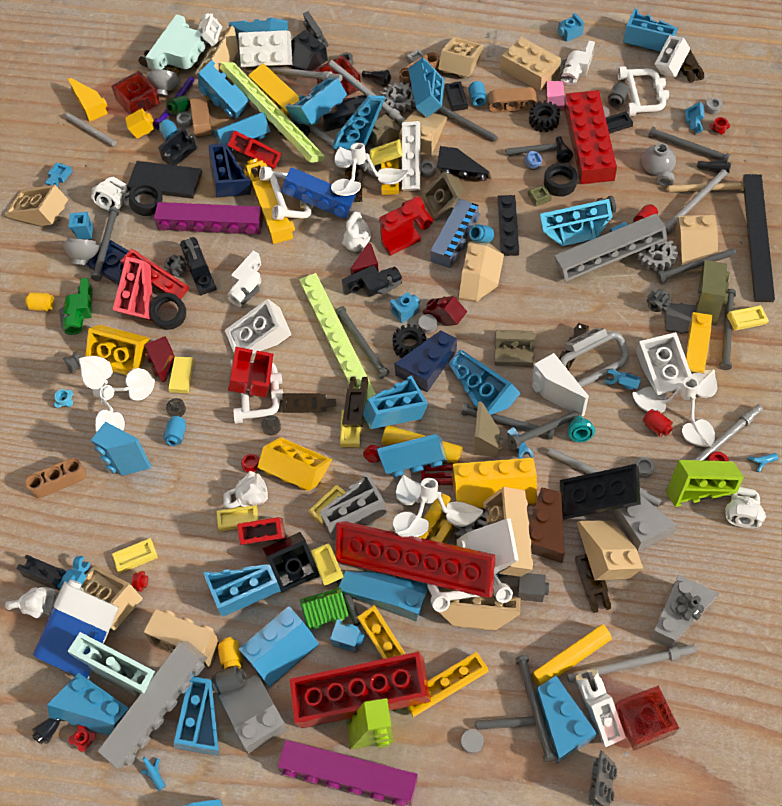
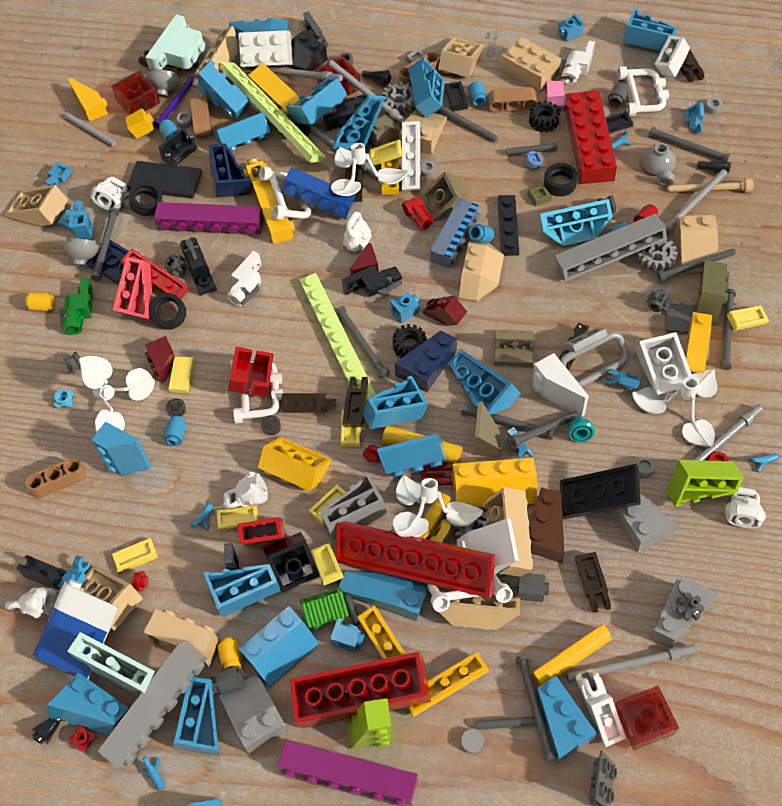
yellow slope [85,324,150,375] -> none
dark green brick [166,96,191,115] -> none
white plate [198,13,222,46] -> none
white slope [225,299,292,354] -> none
red slope [226,130,282,169] -> none
red plate [241,454,260,473] -> none
red panel [379,202,421,256] -> none
light grey tile [418,314,437,333] -> none
black slope [437,146,491,181] -> none
light grey bar [547,448,661,507] -> none
black cone [555,136,573,163] -> none
tan slope [577,520,643,580] -> none
red brick [642,409,673,437] -> none
red plate [710,117,730,135] -> none
black tile [742,174,775,302] -> none
none -> dark azure plate [58,200,86,231]
none -> dark azure bar [190,503,213,530]
none -> black tile [224,543,239,571]
none -> dark azure bar [612,130,631,150]

